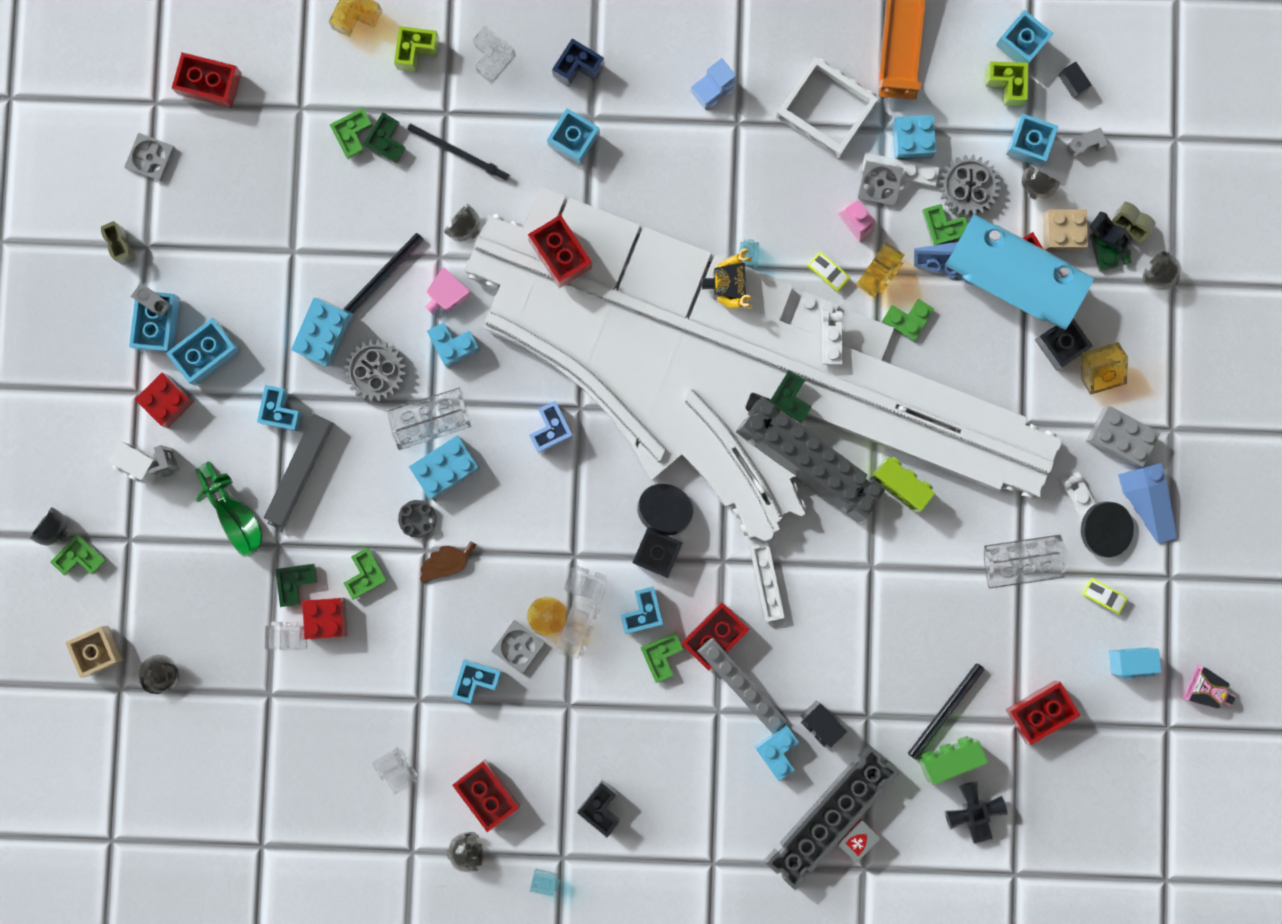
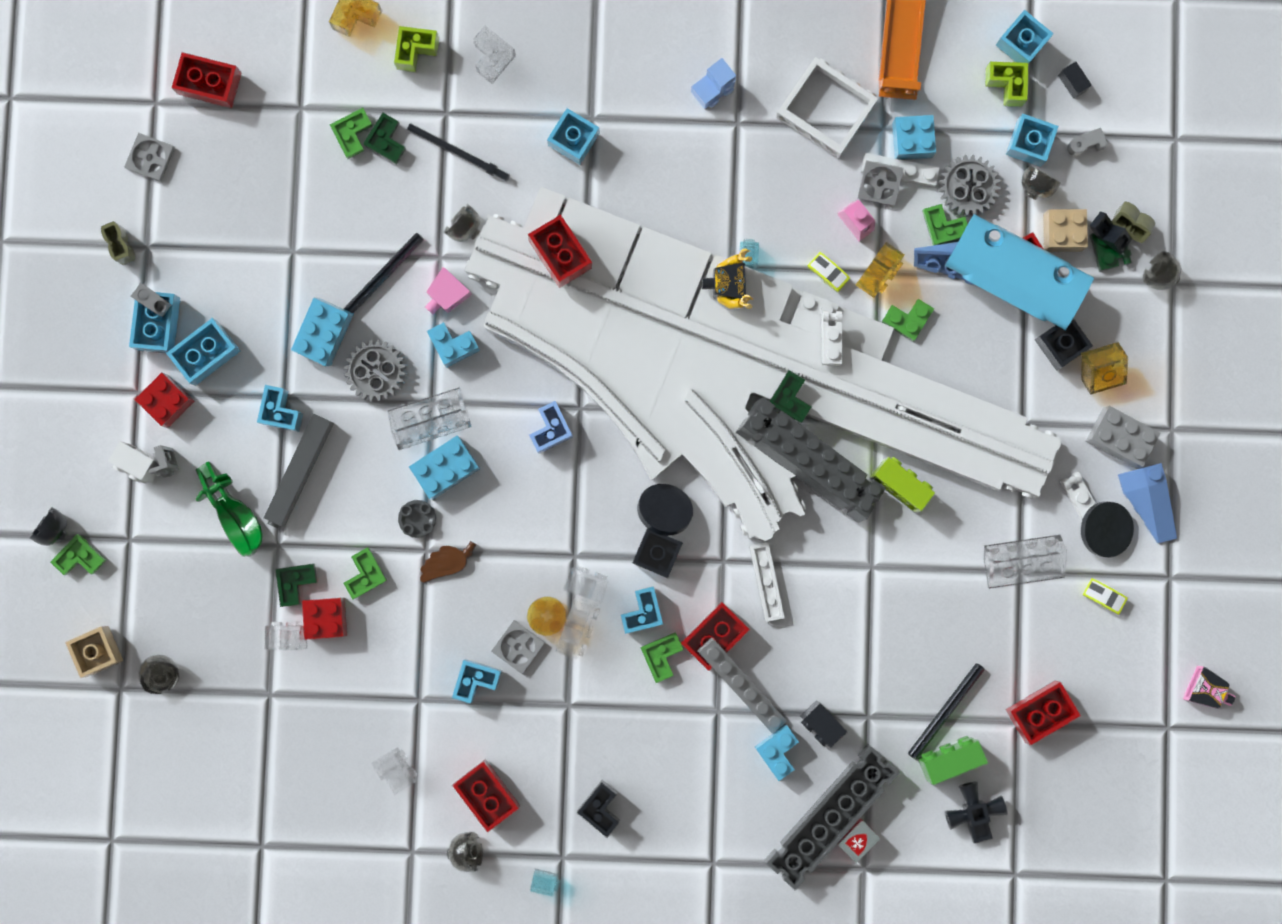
dark blue brick [552,38,605,86] -> none
medium azure brick [1109,647,1161,679] -> none

